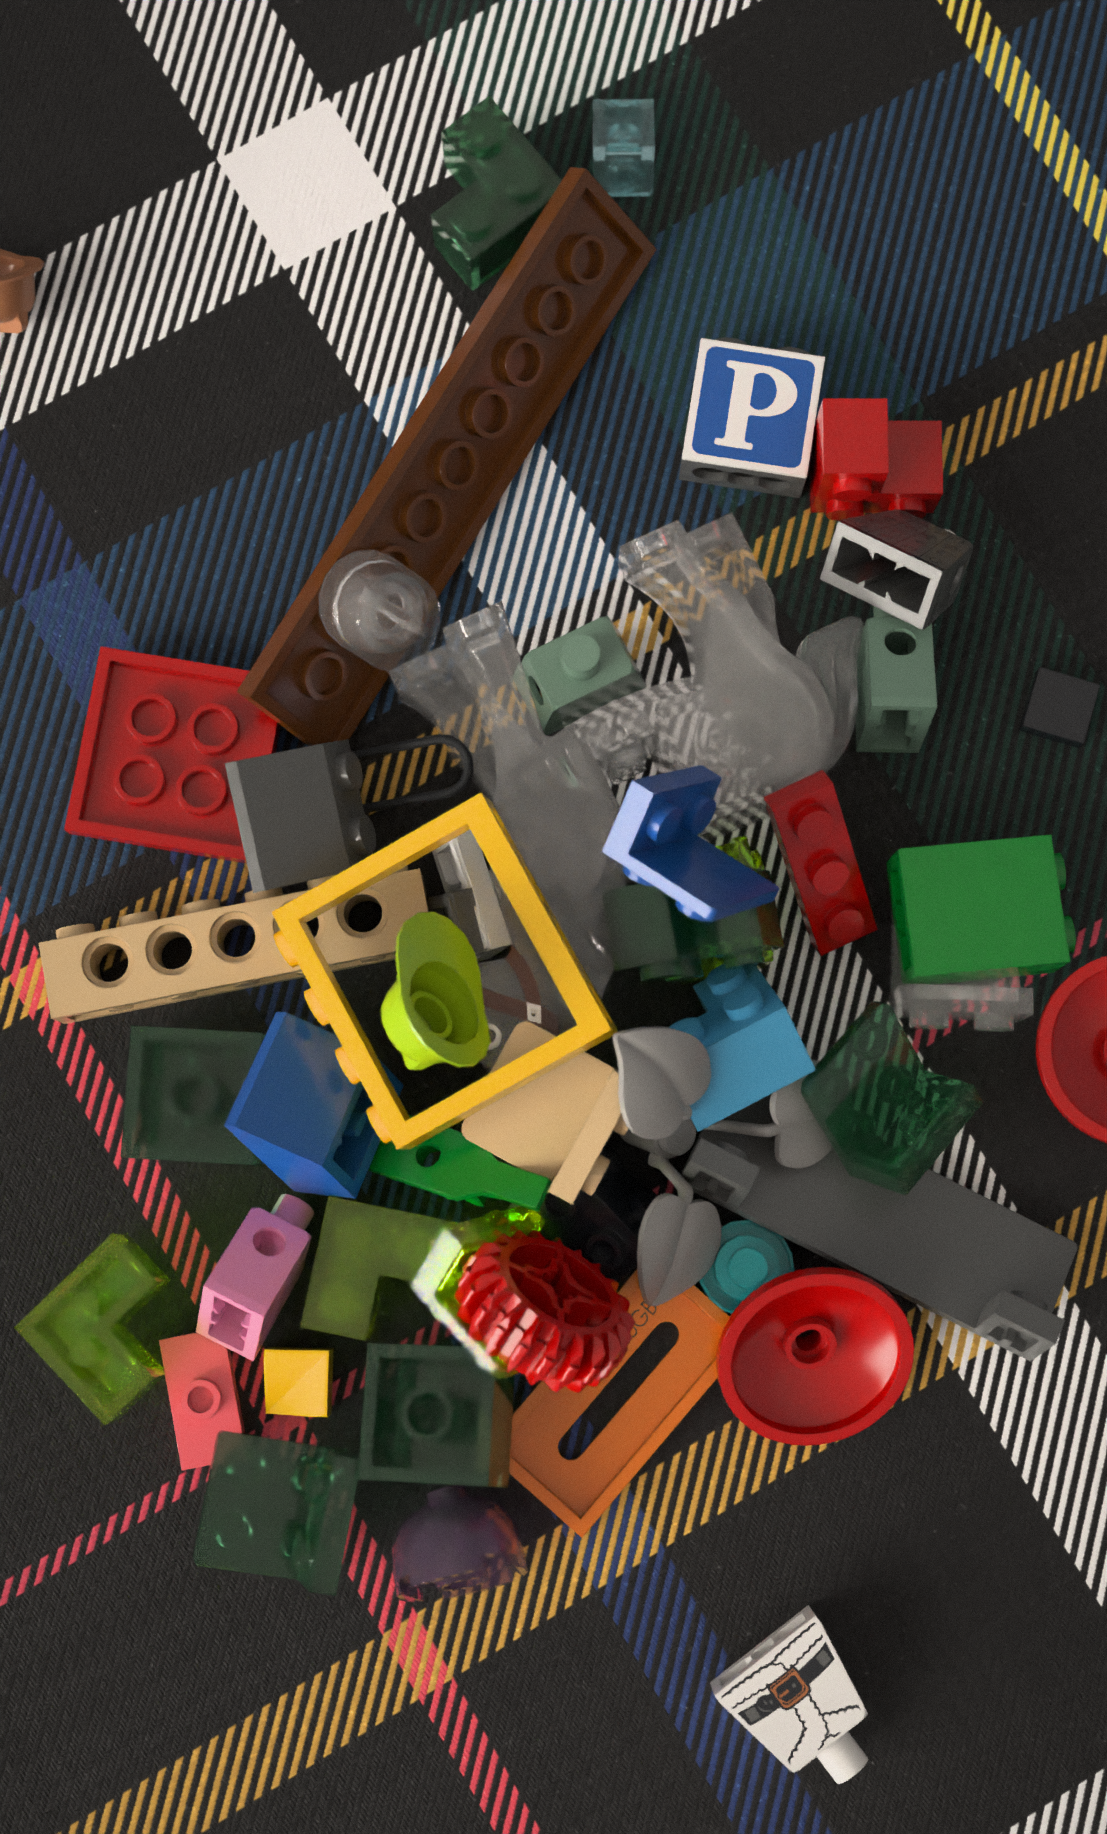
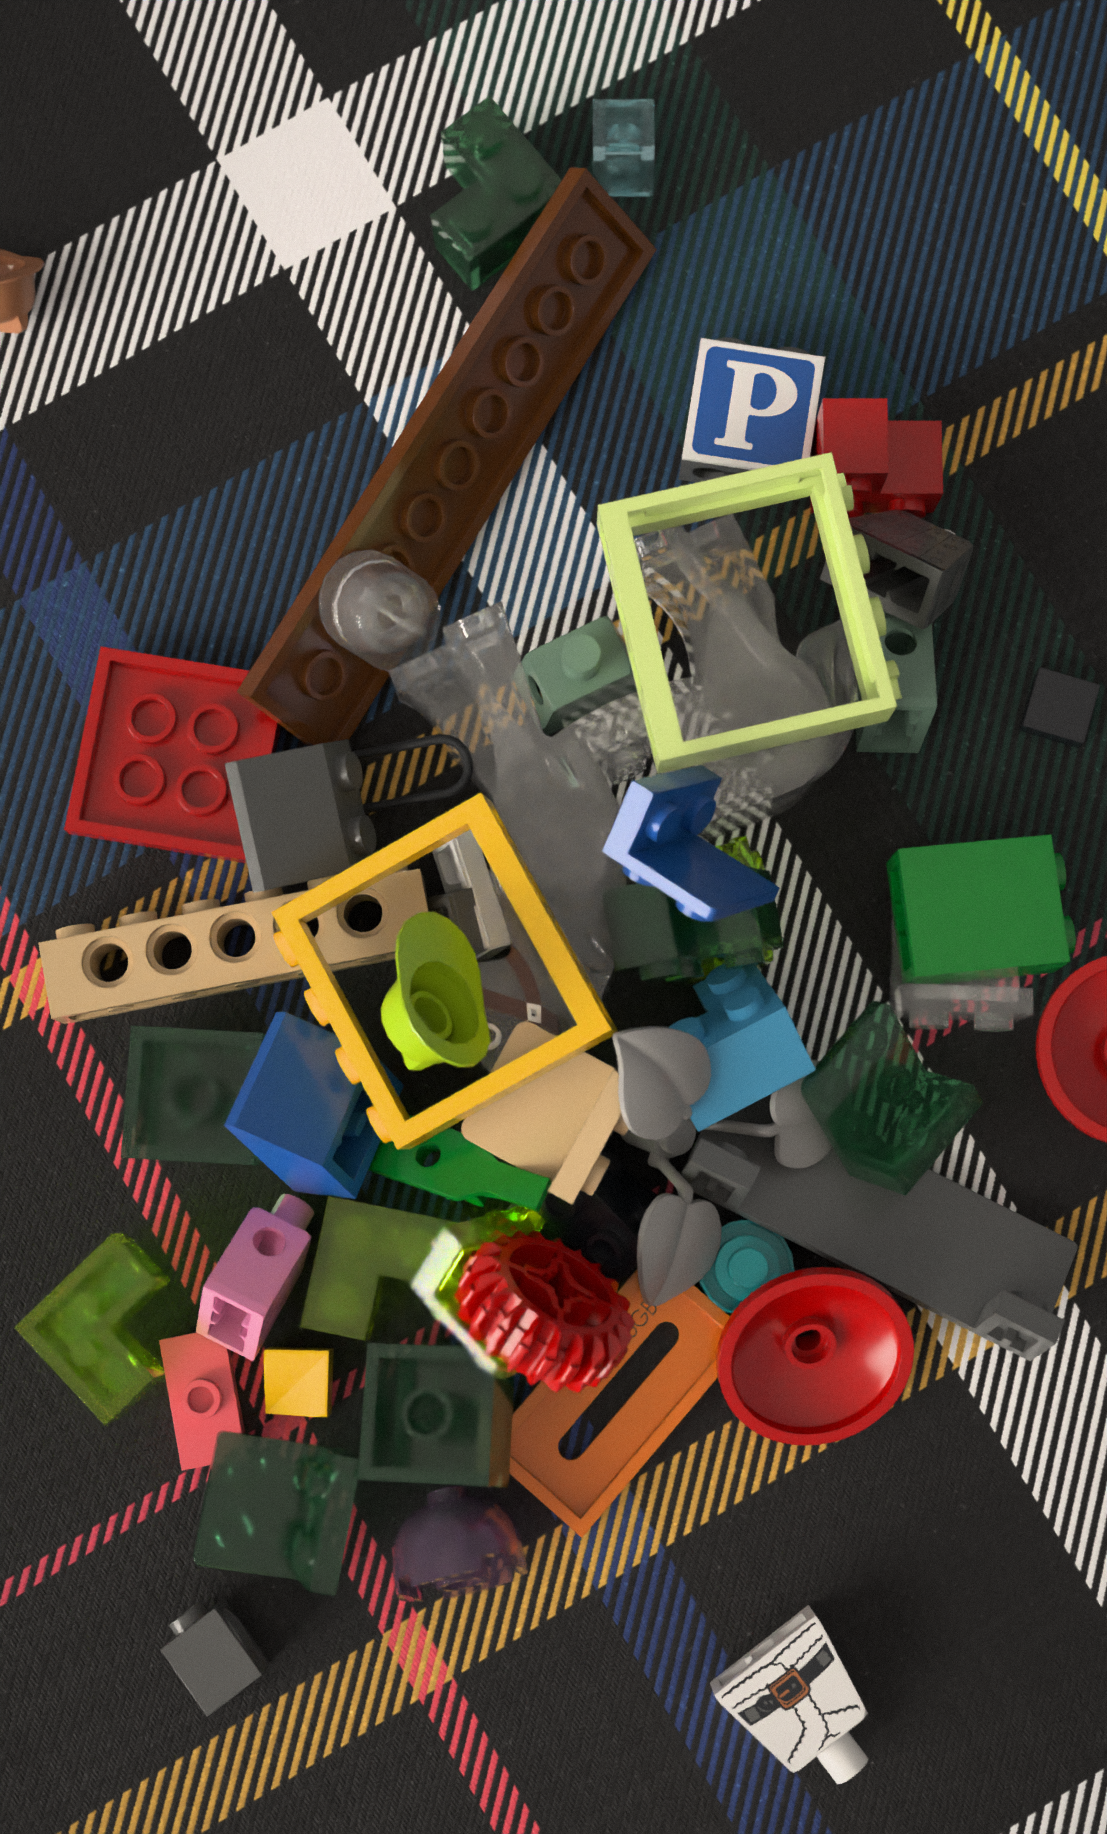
red plate [763,770,878,956] -> none
none -> dark grey brick [160,1598,270,1717]
none -> yellowish green window [597,452,902,774]

